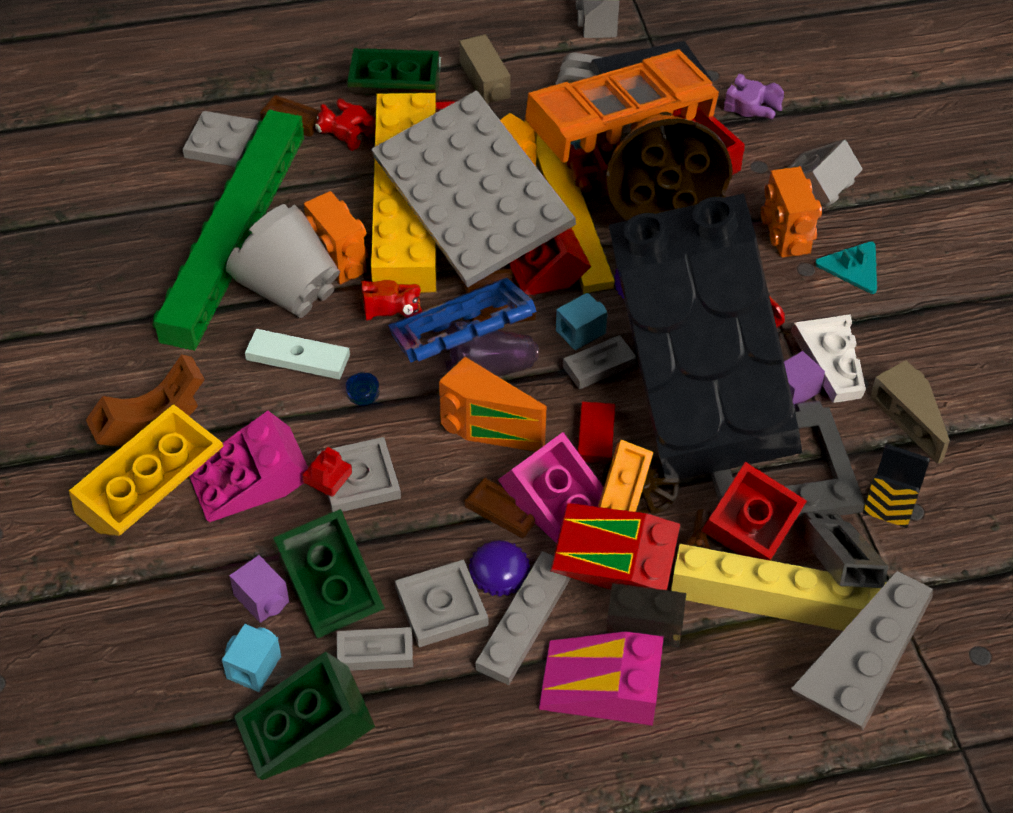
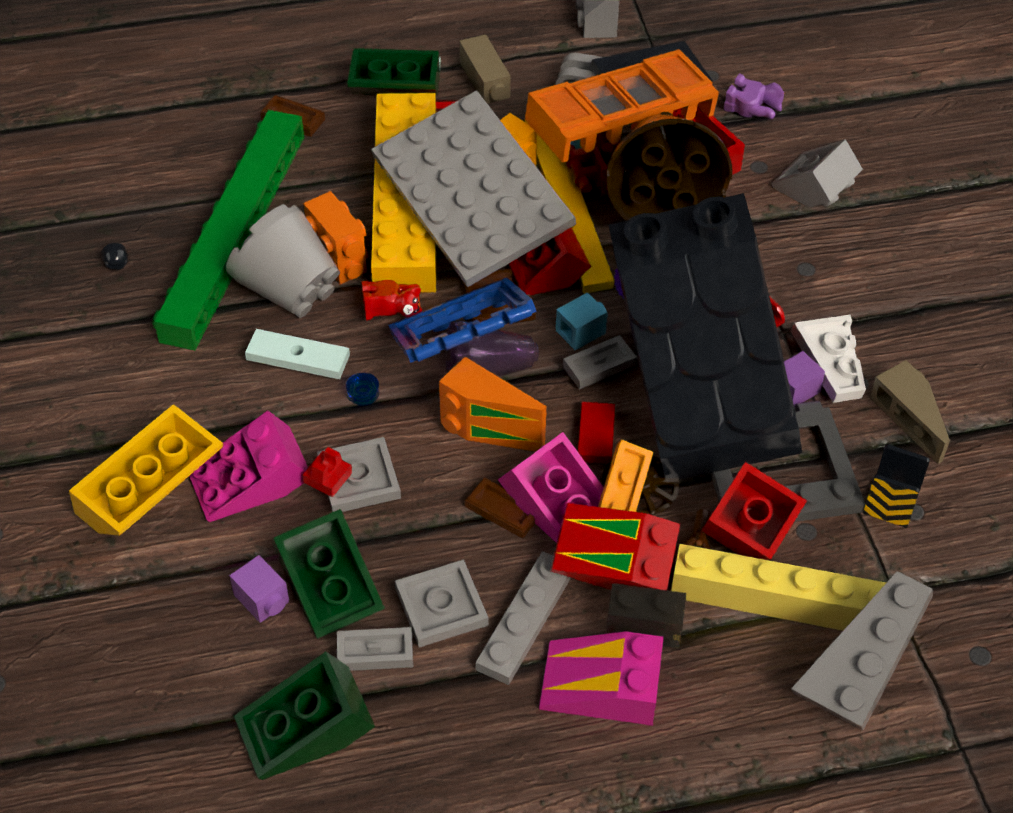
dark orange arch [86,354,205,446] -> none
light grey plate [183,111,258,167] -> none
medium azure brick [222,624,281,692] -> none
red animal [315,98,376,151] -> none
dark purple hat [469,540,530,596] -> none
orange brick [761,166,822,258] -> none
dark grey hinge [802,512,889,588] -> none
teal piece [815,241,877,294] -> none
none -> black hinge [101,243,128,271]

